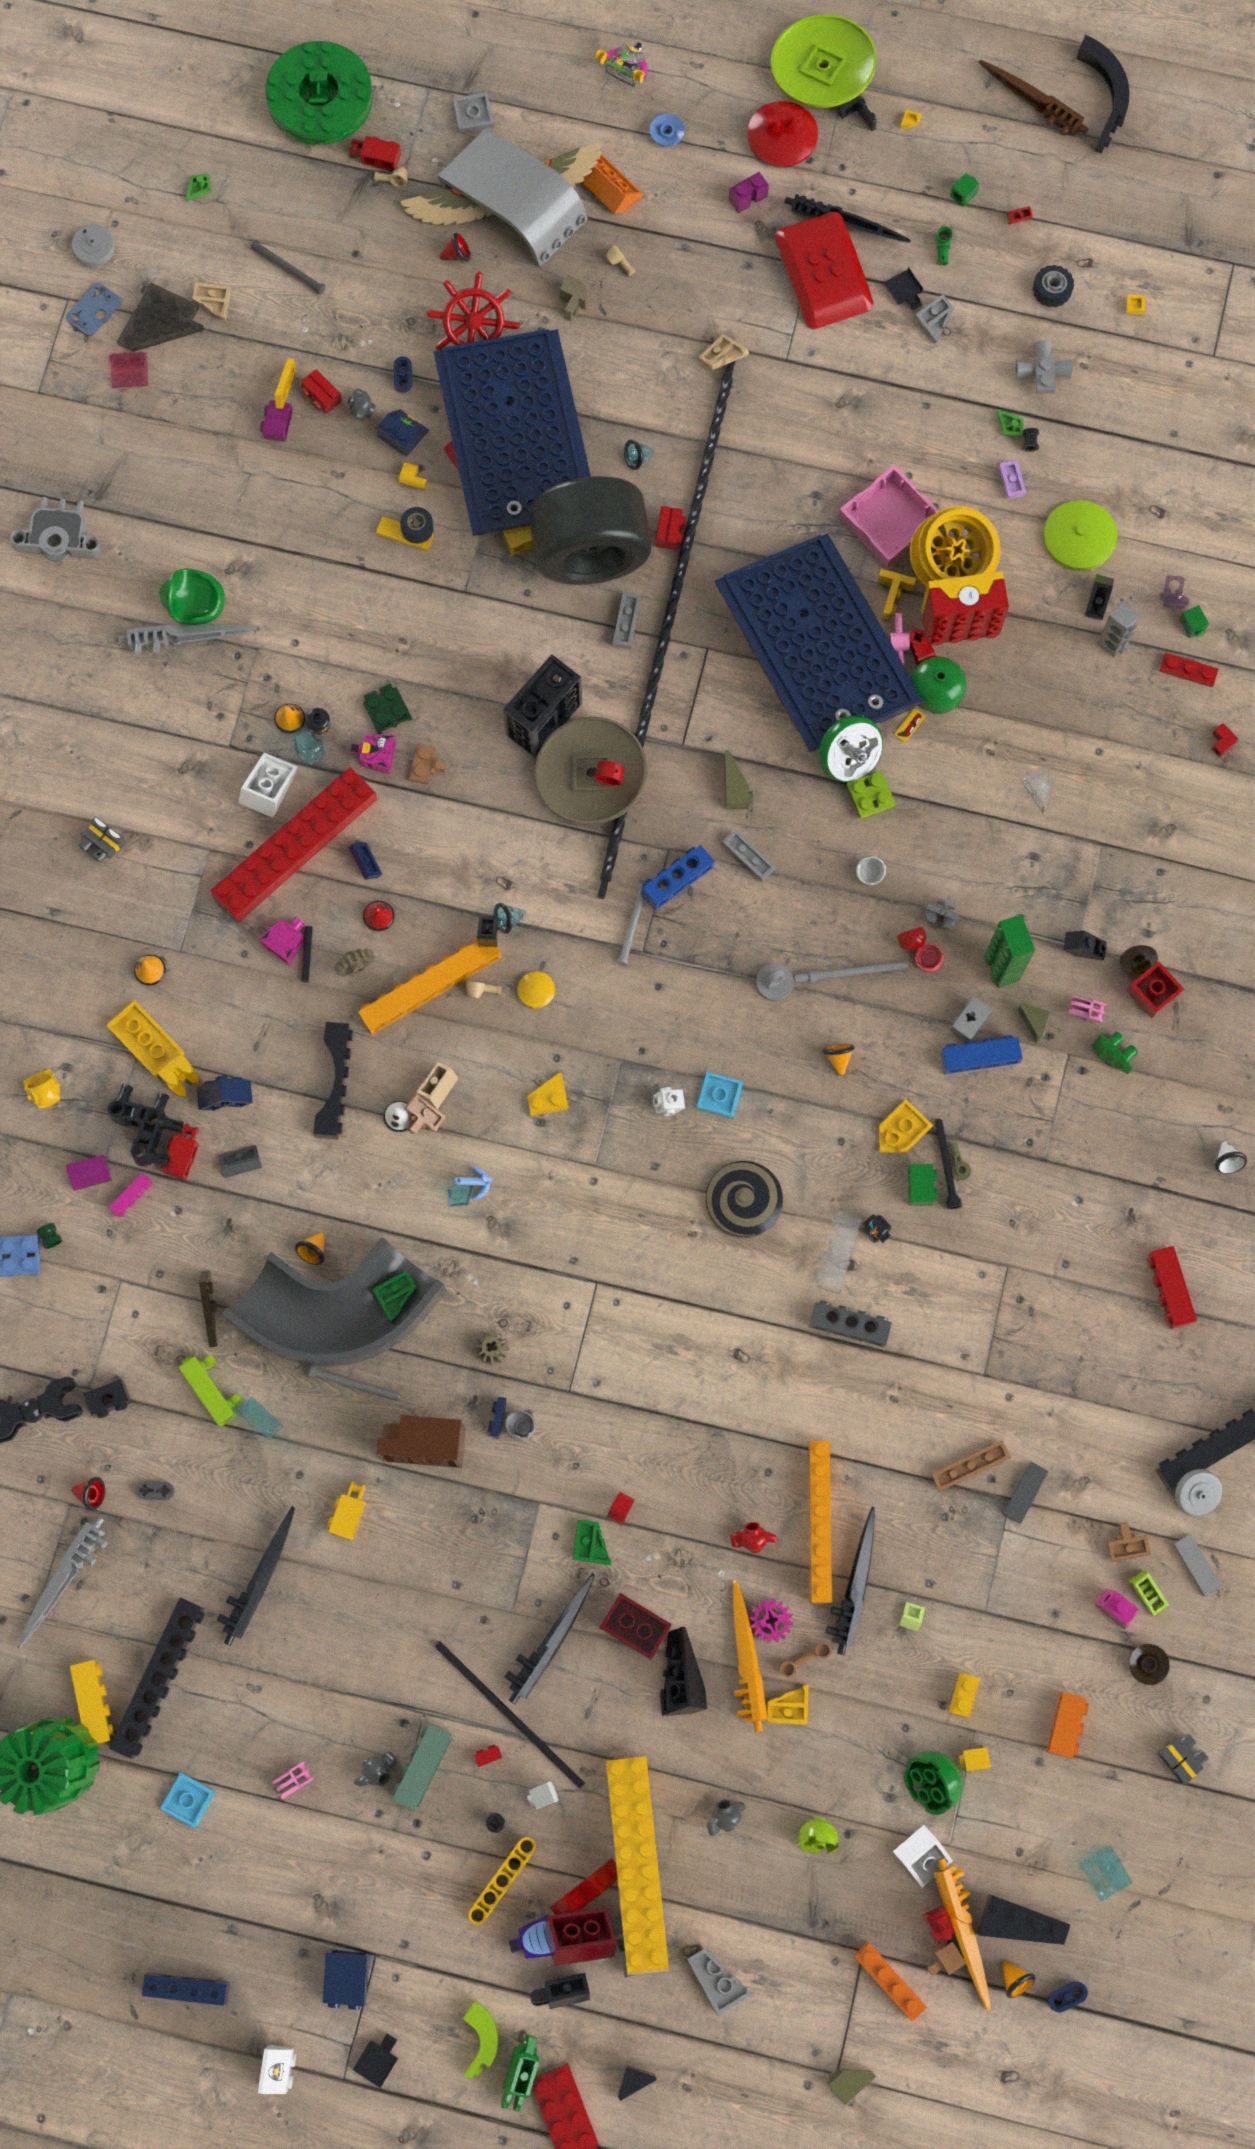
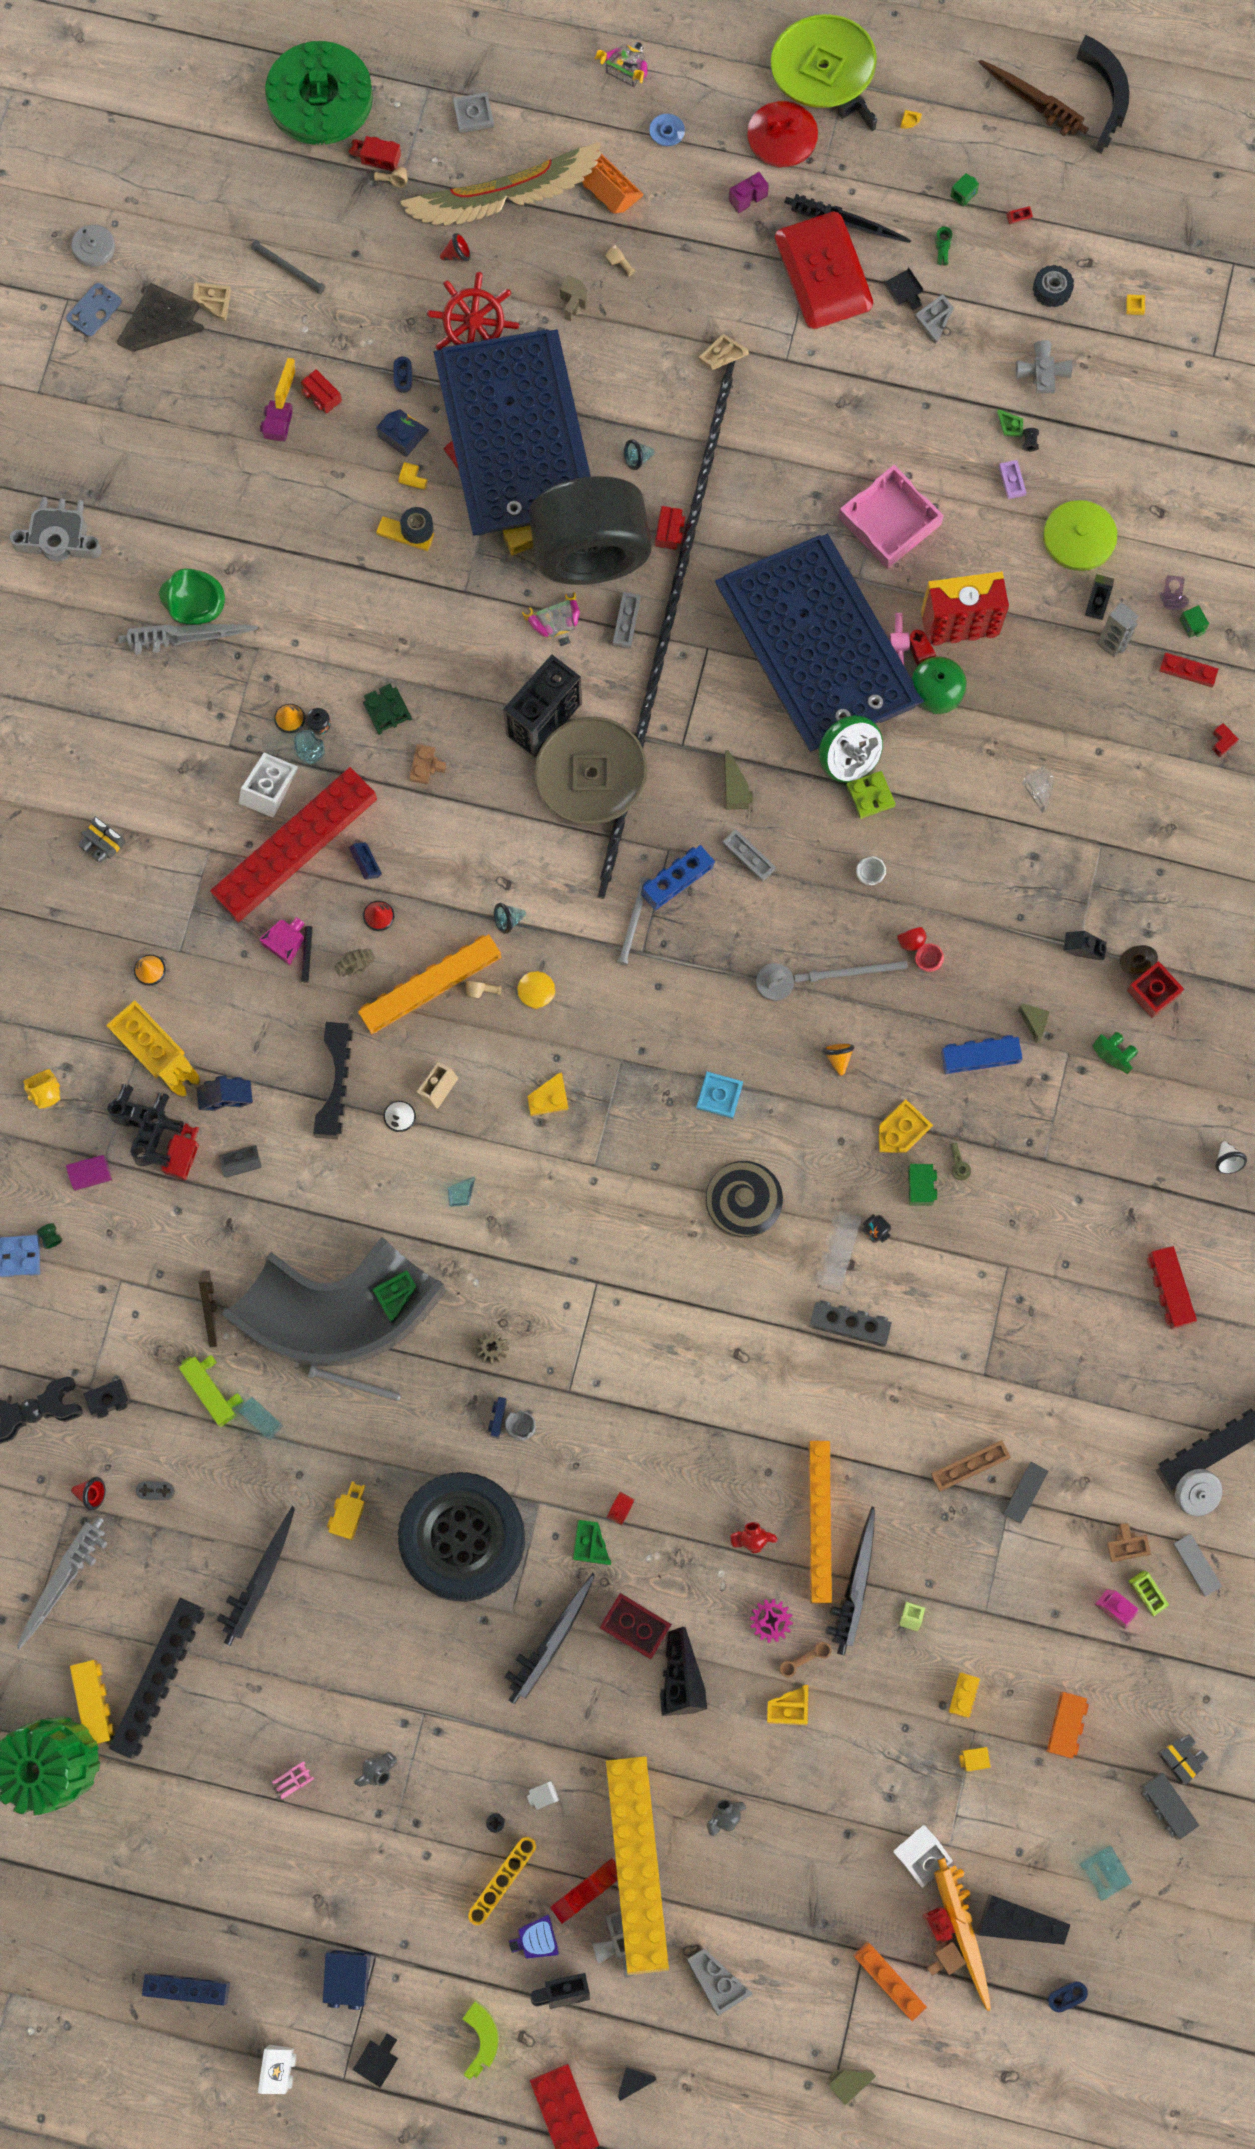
dark pink piece [108,1172,153,1217] -> none
clear pink hinge [109,351,148,388] -> none
medium azure tile [160,1772,216,1829] -> none
bright green piece [186,174,211,202] -> none
light orange hat [295,1232,325,1265] -> none
dark grey piece [347,388,375,420] -> none
dark pink torso [351,735,396,775] -> none
reddish brown piece [376,1415,466,1468] -> none
sand green brick [391,1724,454,1811] -> none
medium nougat hinge [404,1093,446,1134] -> none
black piece [435,1641,585,1789] -> none
light grey panel [438,128,588,267] -> none
light blue piece [454,1167,493,1200] -> none
red piece [474,1744,503,1767] -> none
black slope [477,918,498,947] -> none
green hinge [501,2034,539,2112] -> none
dark red brick [545,1907,617,1966] -> none
red piece [594,760,625,786] -> none
white brick [653,1087,685,1116] -> none
light orange piece [733,1580,768,1733] -> none
lime cylinder [798,1817,839,1854] -> none
yellow bracket [877,569,916,621] -> none
yellow sticker [894,708,926,743] -> none
green cylinder [904,1751,963,1815] -> none
yellow wheel [910,506,1000,587] -> none
light grey hips [926,896,960,929] -> none
black piece [935,1118,962,1210] -> none
light grey brick [950,997,993,1042] -> none
green brick [984,914,1035,988] -> none
light orange hat [1002,1961,1036,1998] -> none
bright pink arm [1067,995,1107,1023] -> none
dark brown dish [1129,1644,1170,1685] -> none
none -> wheel [398,1472,525,1602]
none -> clear torso [522,592,580,646]
none -> dark grey brick [1140,1773,1200,1840]

